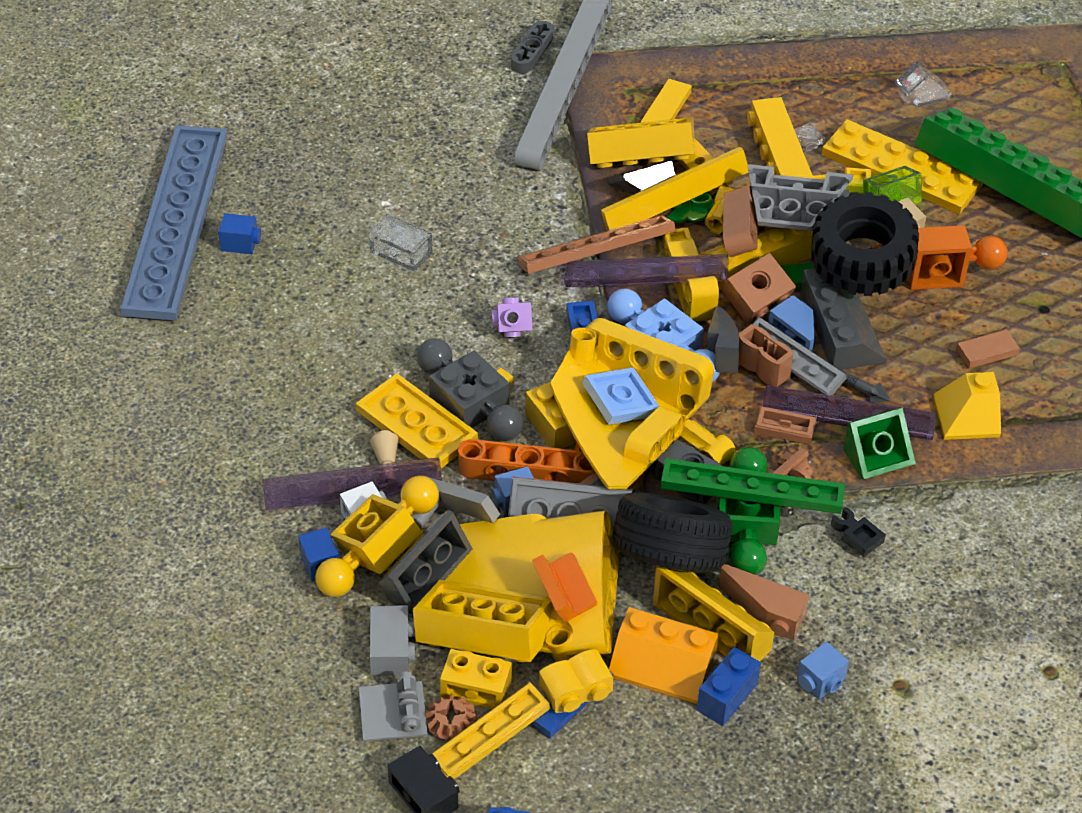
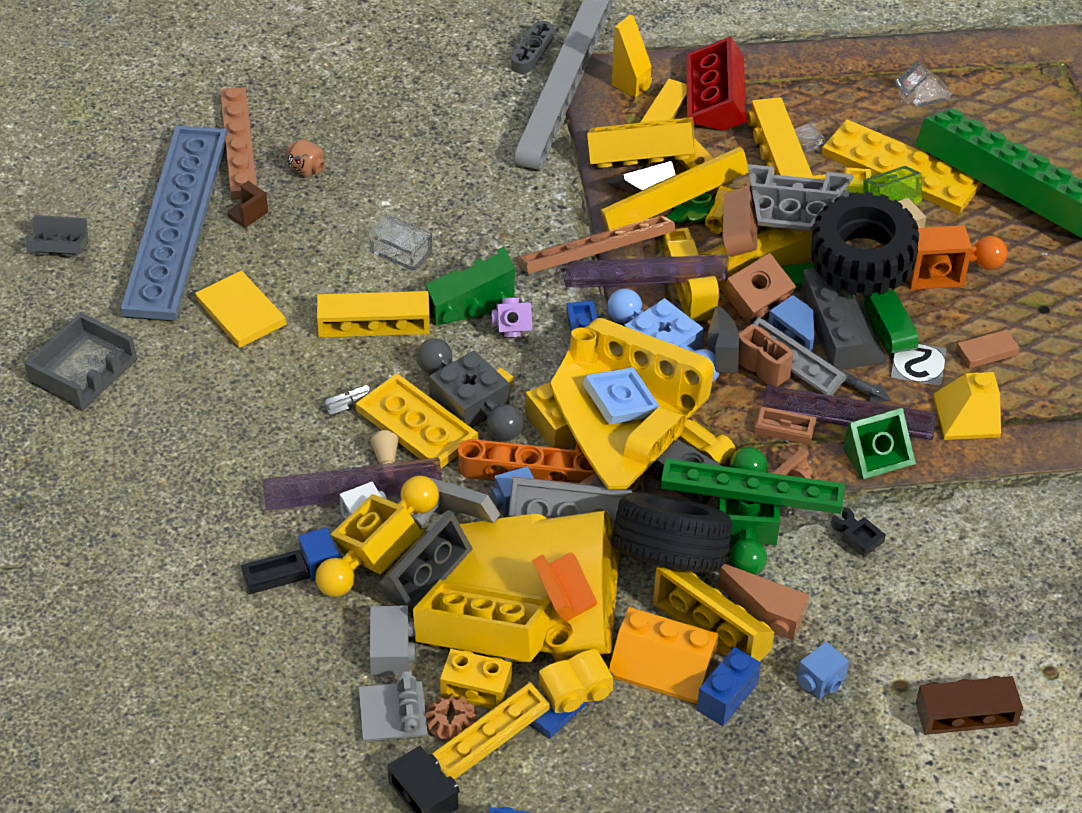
blue brick [218,213,261,254] -> none
none -> dark grey window [24,312,137,411]
none -> dark grey bracket [26,215,88,257]
none -> yellow tile [195,270,287,348]
none -> nougat plate [220,87,257,199]
none -> reddish brown panel [228,181,268,228]
none -> black tile [241,549,309,594]
none -> nougat head [285,139,325,177]
none -> yellow brick [317,291,430,338]
none -> light grey piece [324,385,372,415]
none -> green wedge [426,247,515,326]
none -> yellow slope [612,15,652,98]
none -> red slope [686,36,747,131]
none -> green beam [864,289,919,354]
none -> sticker [891,344,946,386]
none -> reddish brown brick [915,676,1023,735]

